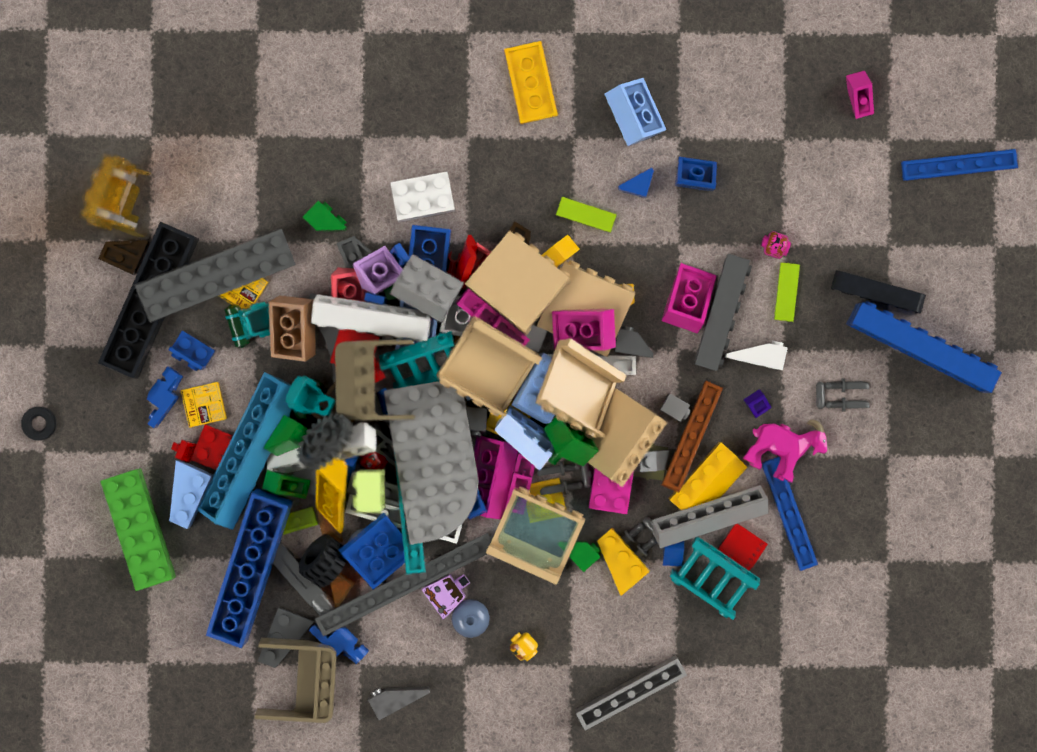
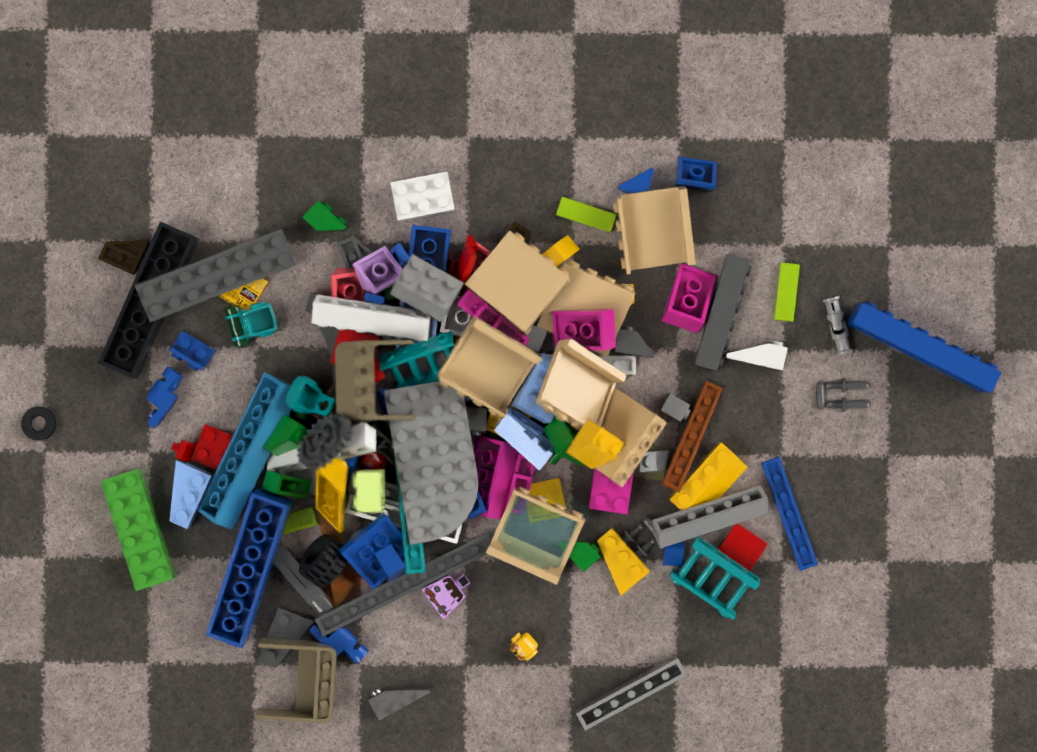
clear yellow piece [81,155,152,238] -> none
yellow tile [181,382,227,428] -> none
medium nougat brick [269,295,316,362] -> none
sand blue cylinder [452,599,490,638] -> none
yellow tile [504,41,558,124] -> none
dark grey piece [537,461,592,495] -> none
light blue slope [605,78,666,146] -> none
dark purple slope [743,389,772,418] -> none
dark pink animal [743,419,827,483] -> none
head [761,231,791,259] -> none
black beam [831,270,926,314] -> none
dark pink slope [846,71,874,119] -> none
blue tile [901,149,1018,181] -> none
none -> blue slope [373,542,406,582]
none -> yellow slope [566,419,625,469]
none -> tan panel [613,186,696,274]
none -> light grey piece [822,296,853,356]

